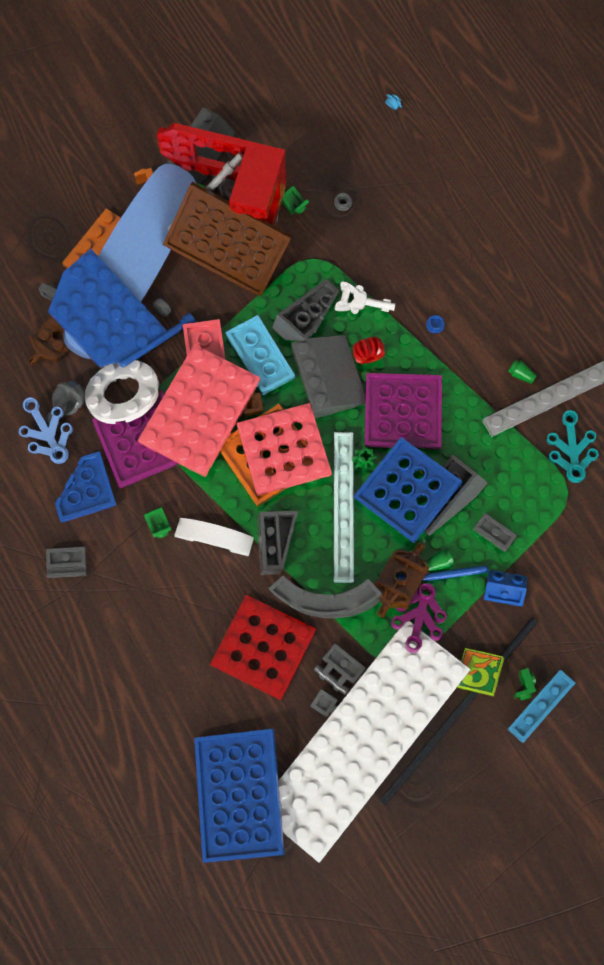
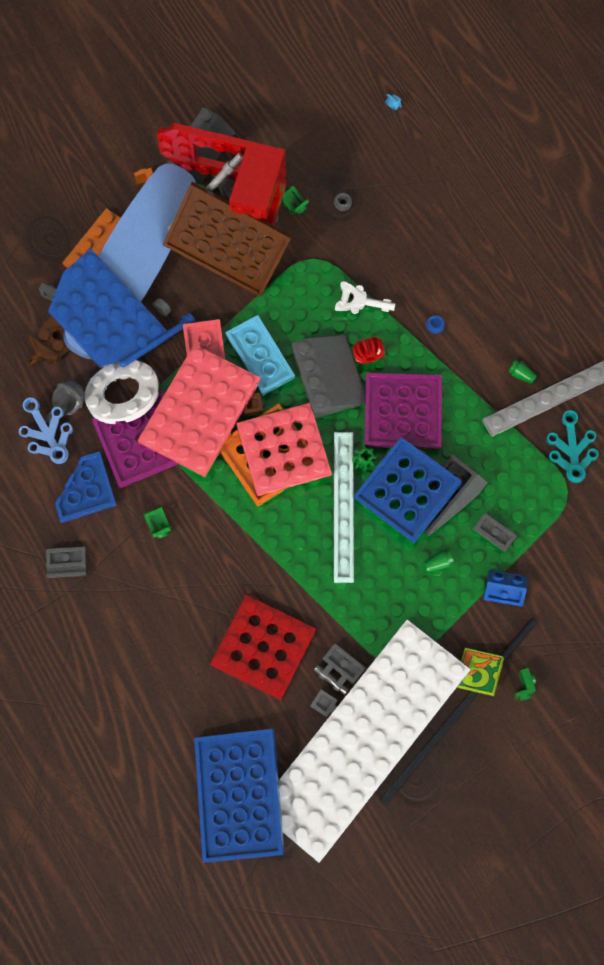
white slope [175,518,254,556] -> none
dark grey wedge [257,511,298,575] -> none
dark grey fence [268,576,382,619] -> none
dark grey wedge [272,279,339,341] -> none
reddish brown plate [375,543,429,618] -> none
magenta plant [391,583,447,653] -> none
blue piece [395,565,489,582] -> none
dark azure plate [507,670,575,743] -> none

